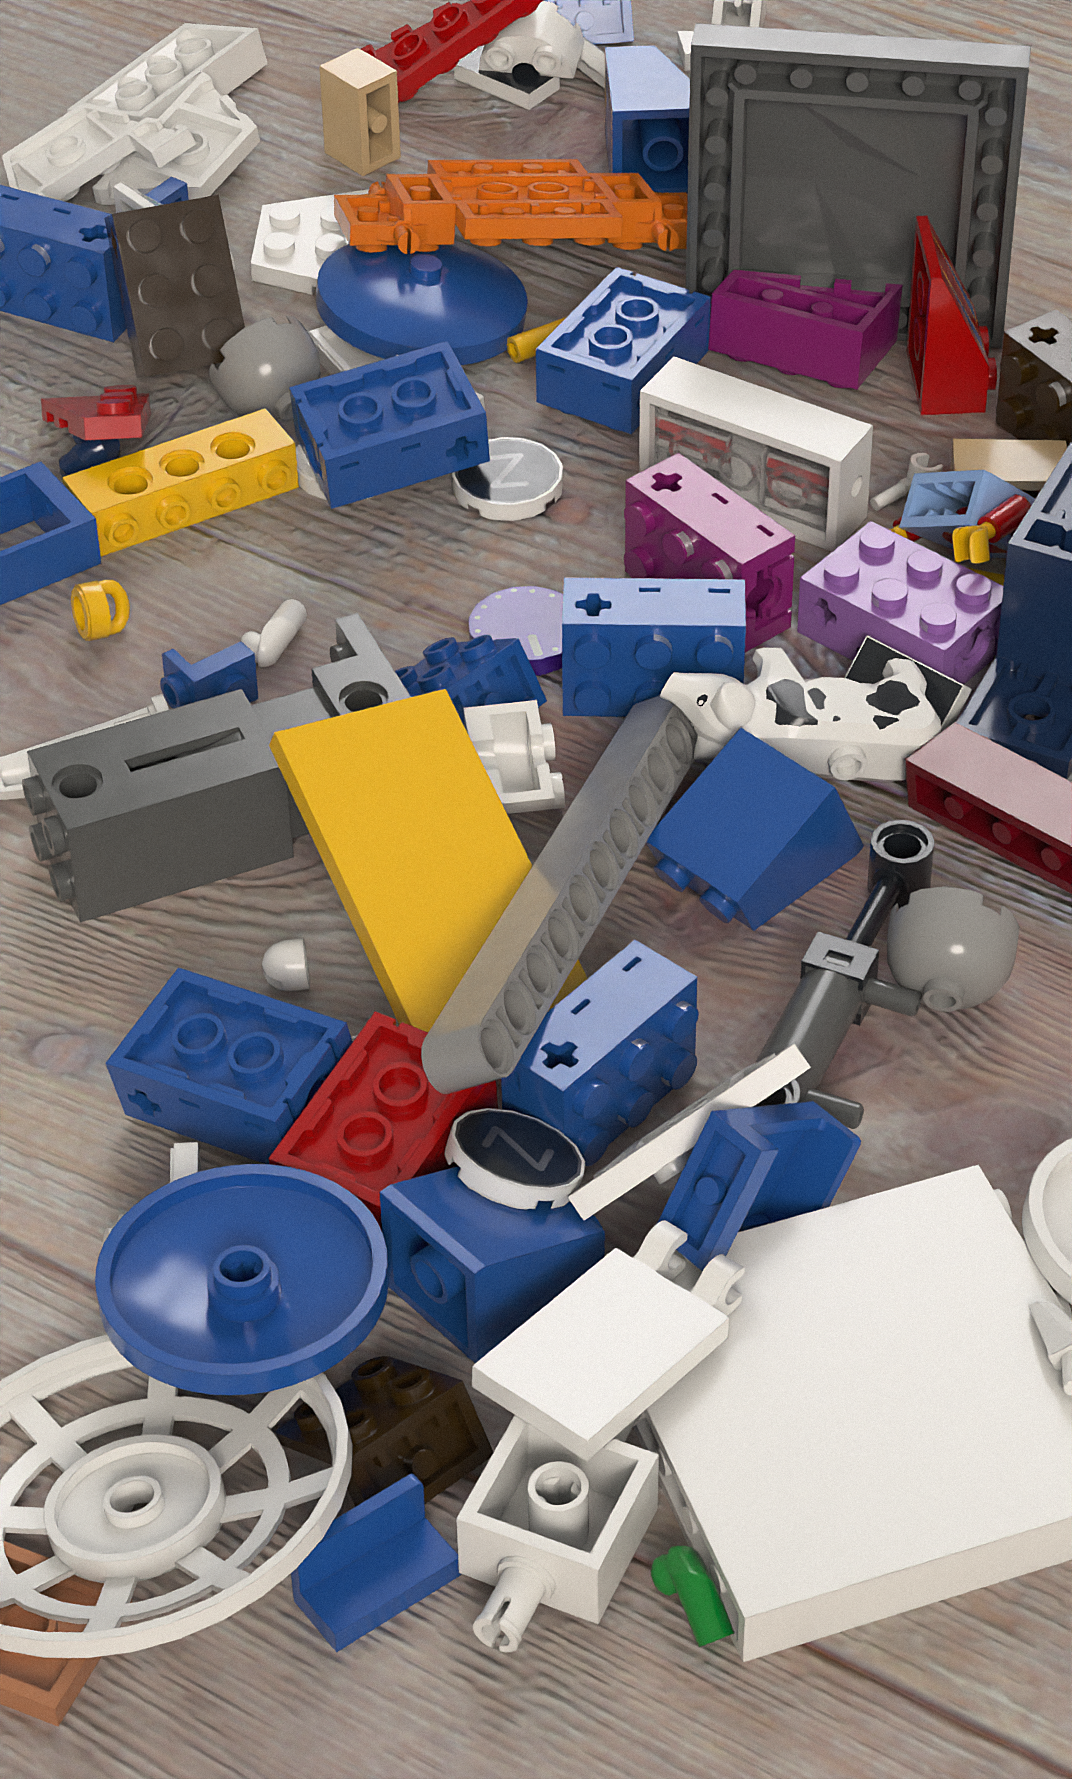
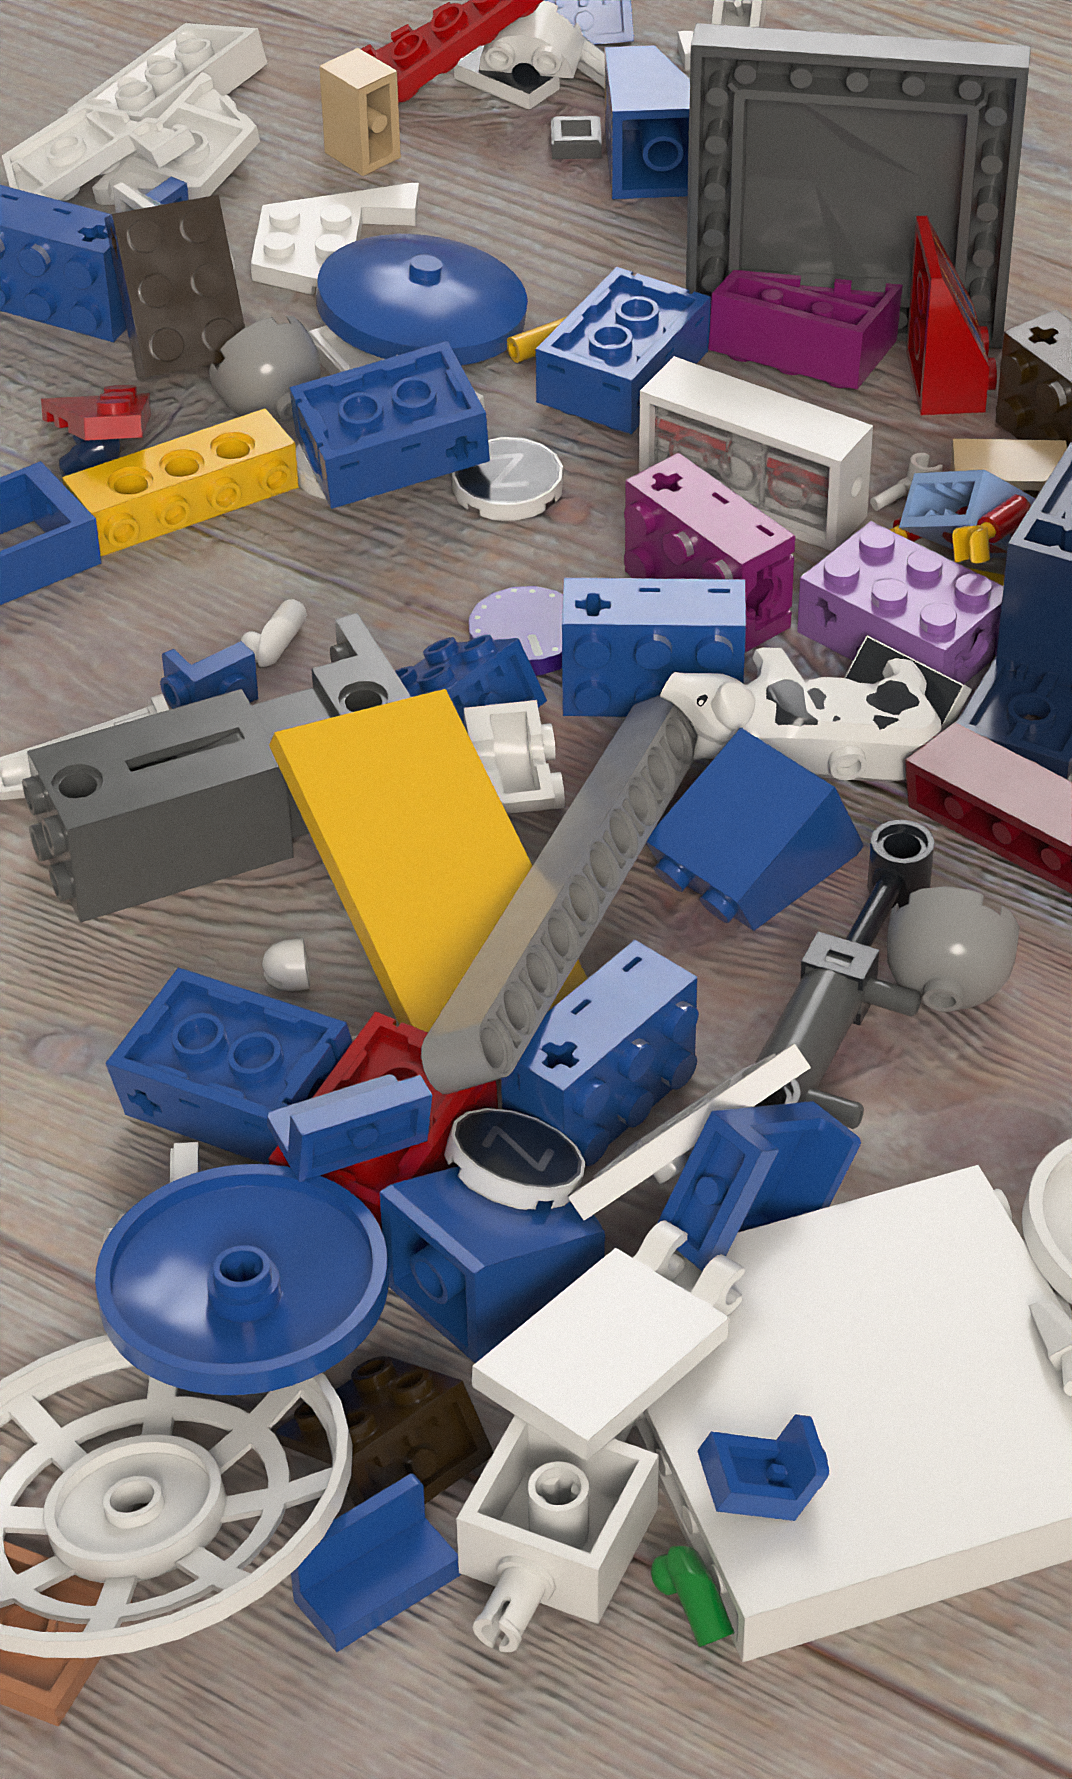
yellow tile [71,580,130,641] -> none
orange piece [334,159,688,254] -> none
none -> blue panel [267,1075,432,1182]
none -> dark grey tile [551,116,602,159]
none -> blue bracket [697,1414,830,1521]

